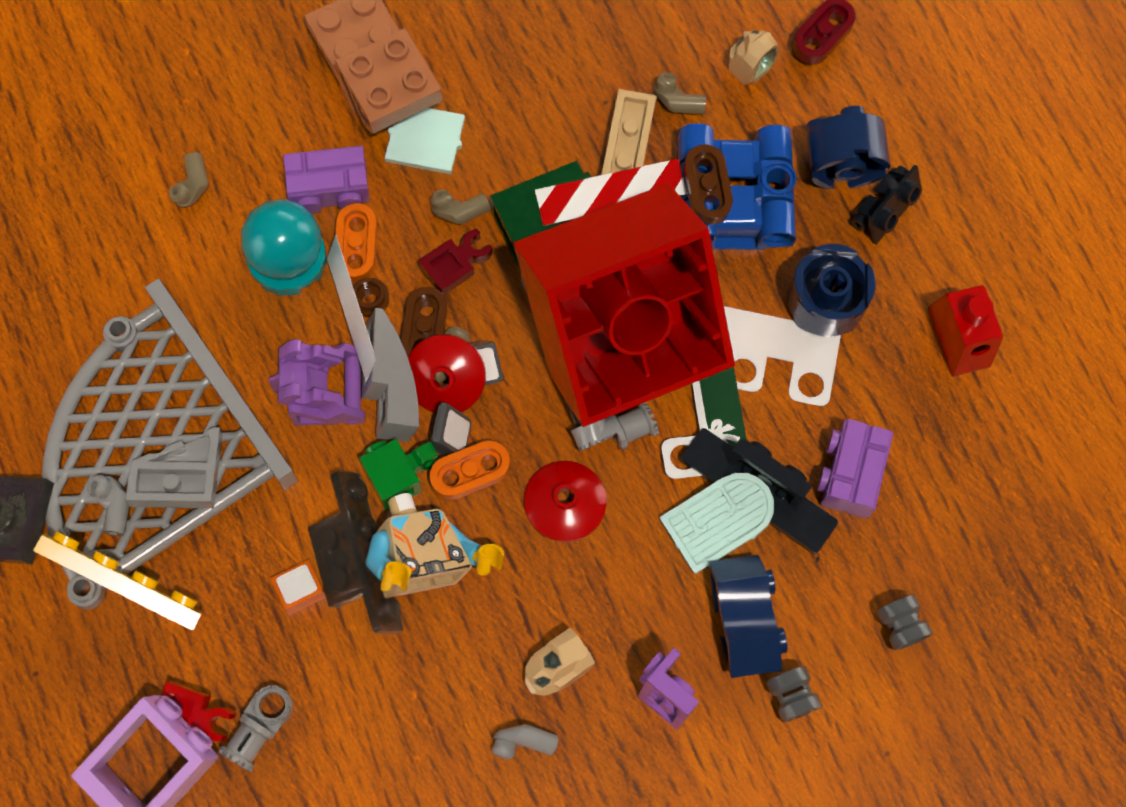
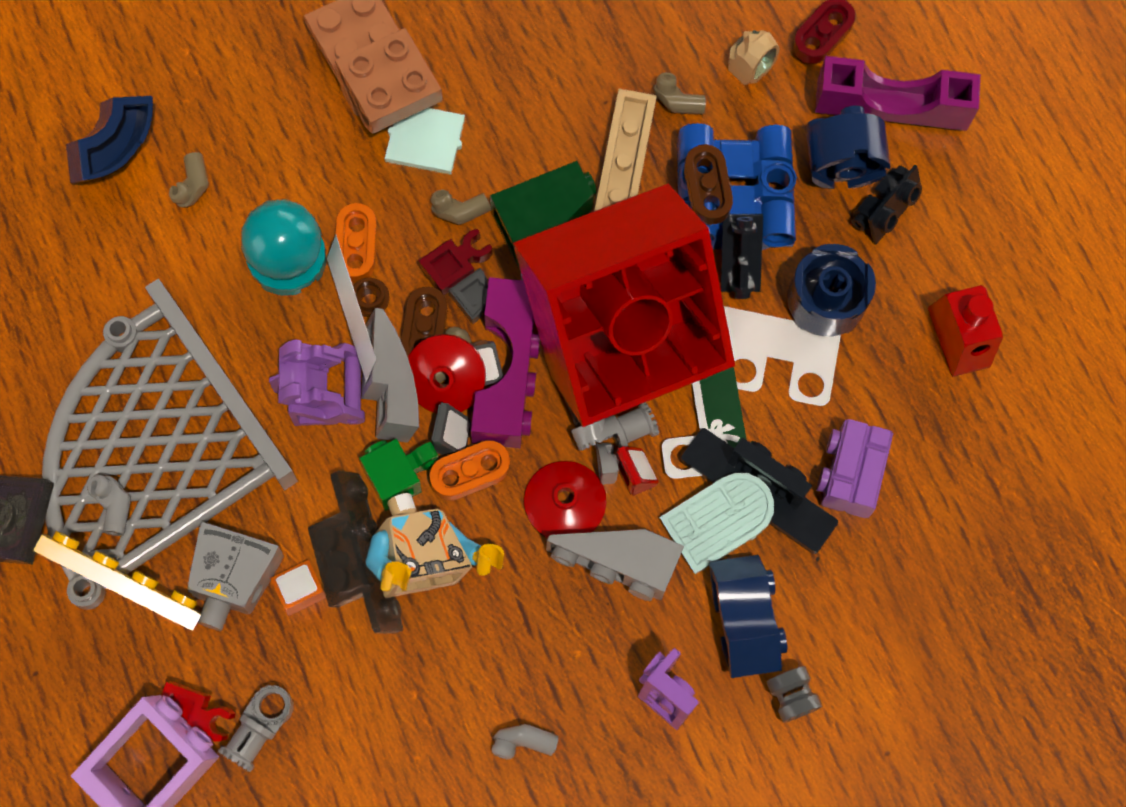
light grey wing [125,427,222,508] -> none
medium lavender brick [283,145,370,214] -> none
tan rock [525,627,595,696] -> none
sticker [535,159,688,226] -> none
dark grey wheel [876,595,933,651] -> none
none -> dark blue brick [66,96,153,184]
none -> light grey torso [188,522,284,631]
none -> dark grey tile [449,268,488,324]
none -> magenta arch [471,277,540,448]
none -> light grey slope [546,529,684,601]
none -> light grey tile [595,443,619,485]
none -> red slope [616,446,659,496]
none -> black hinge [721,214,763,299]
none -> magenta arch [815,56,981,131]

